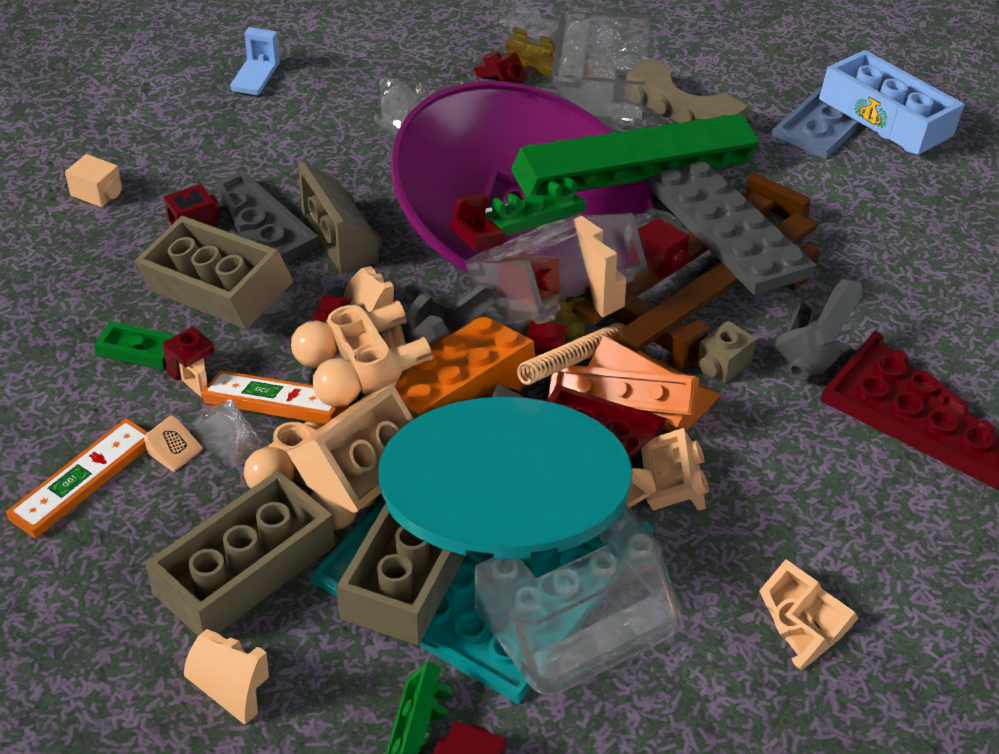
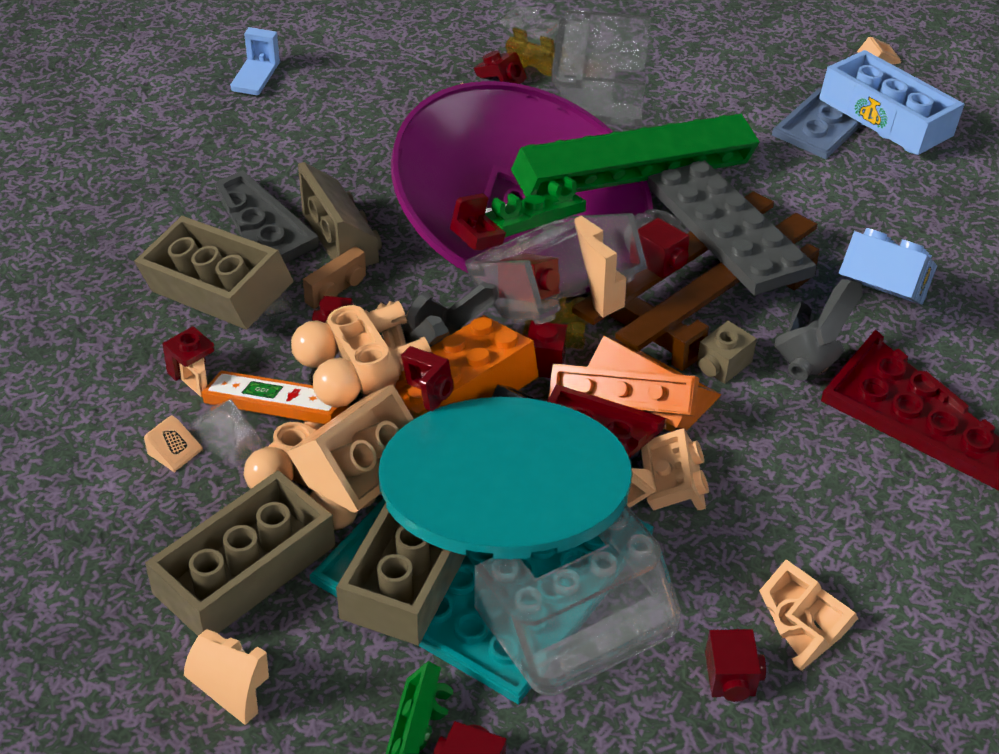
tile [6,418,148,539] -> none
light nougat brick [65,154,122,207] -> none
green plate [94,321,176,370] -> none
dark red brick [164,184,220,227] -> none
light nougat slope [344,266,394,312] -> none
clear animal [373,78,428,137] -> none
light nougat piece [517,323,625,385] -> none
dark tan arch [625,57,749,123] -> none
reddish brown tile [747,173,811,219] -> none
none -> medium nougat plate [303,246,366,309]
none -> dark red bracket [401,346,454,411]
none -> dark red brick [705,629,766,702]
none -> light blue brick [839,228,937,305]
none -> light nougat slope [857,37,901,64]

